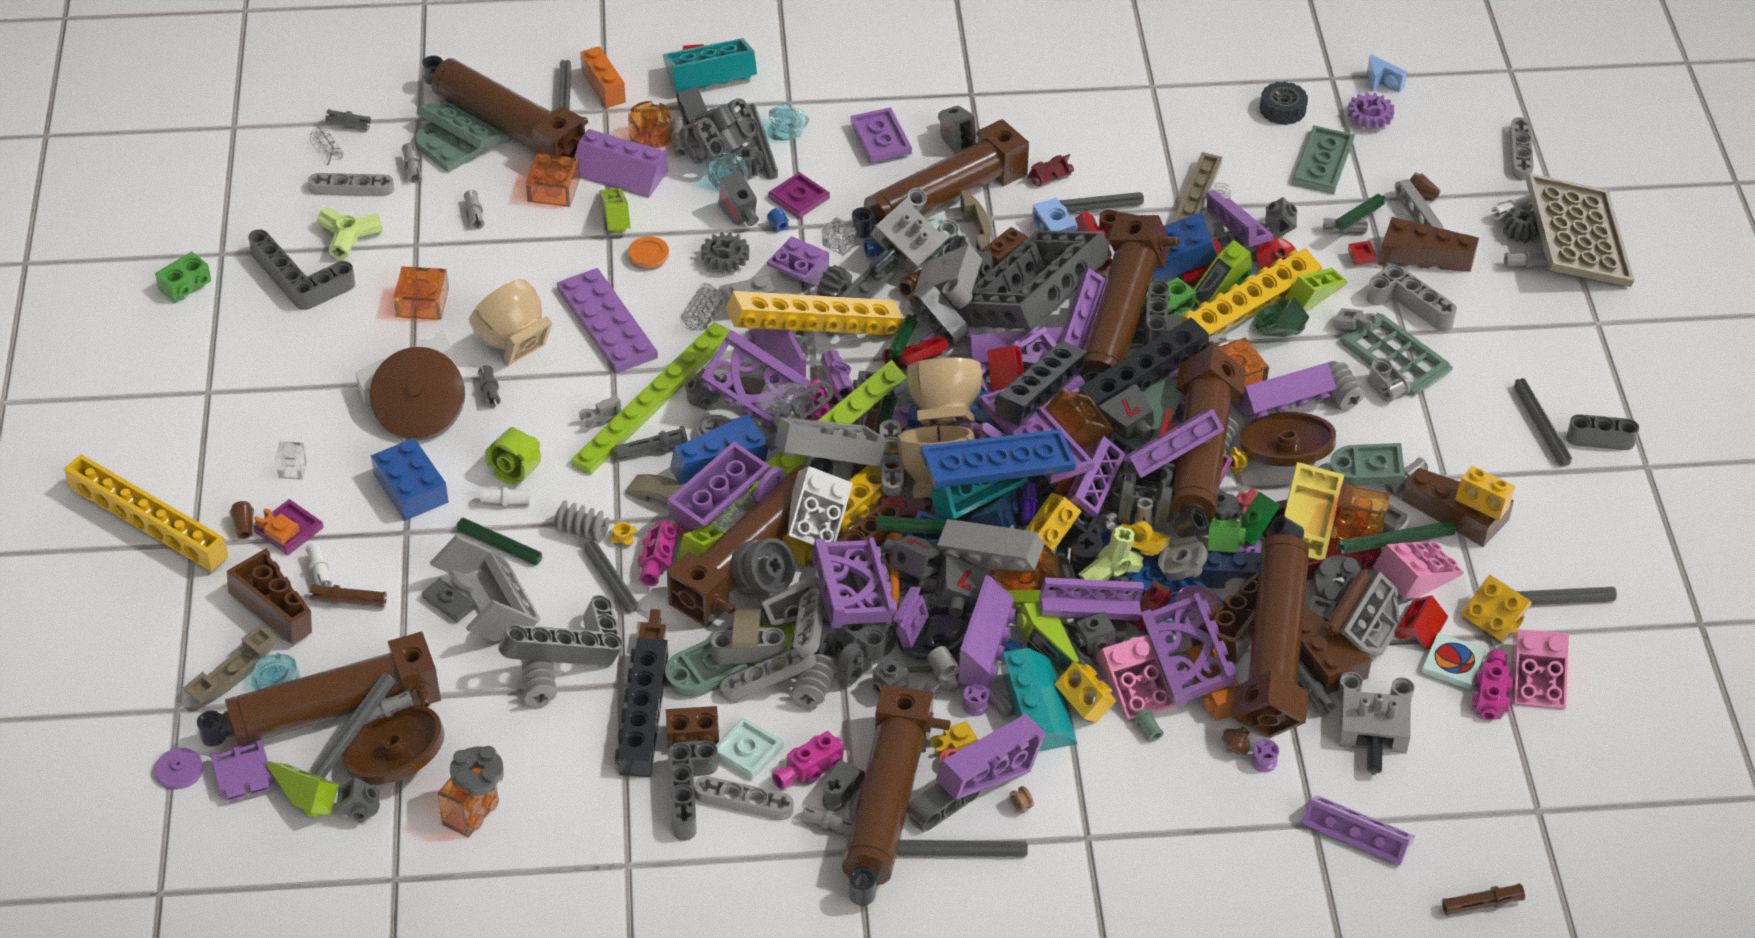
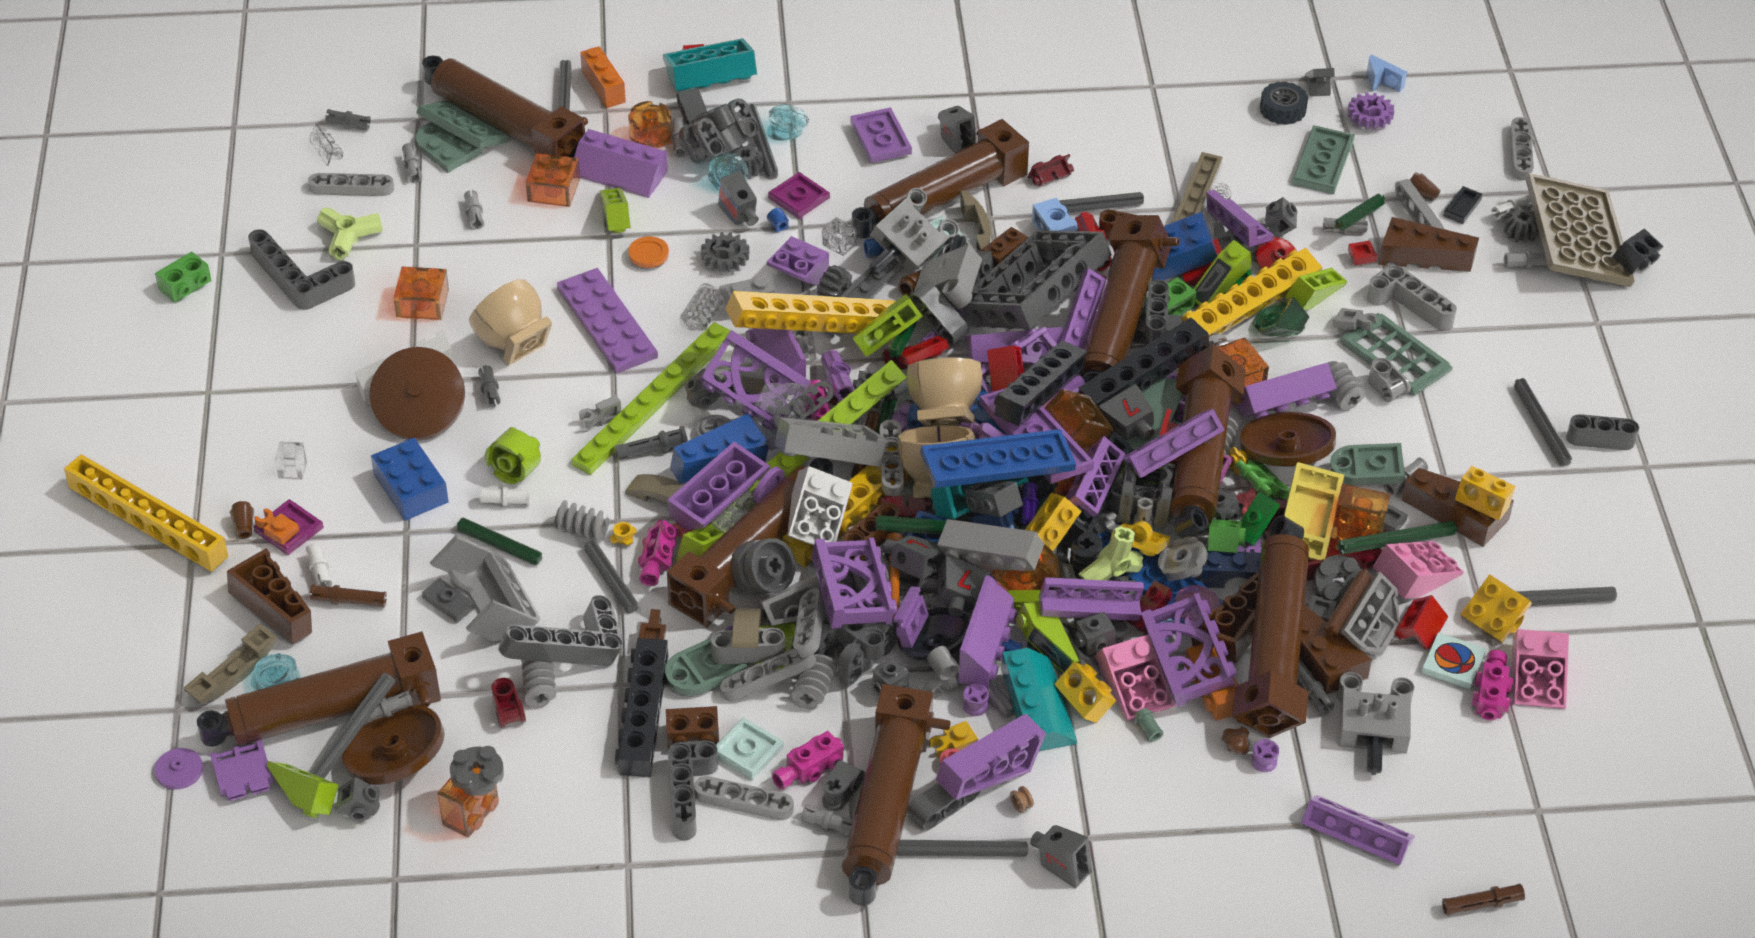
none -> dark red piece [491,677,526,728]
none -> lime slope [853,294,923,357]
none -> dark grey brick [964,480,1023,517]
none -> dark grey torso [1030,825,1092,888]
none -> bright green plate [1235,460,1289,499]
none -> dark grey slope [1305,68,1335,96]
none -> black tile [1443,186,1483,224]
none -> black brick [1612,228,1664,274]

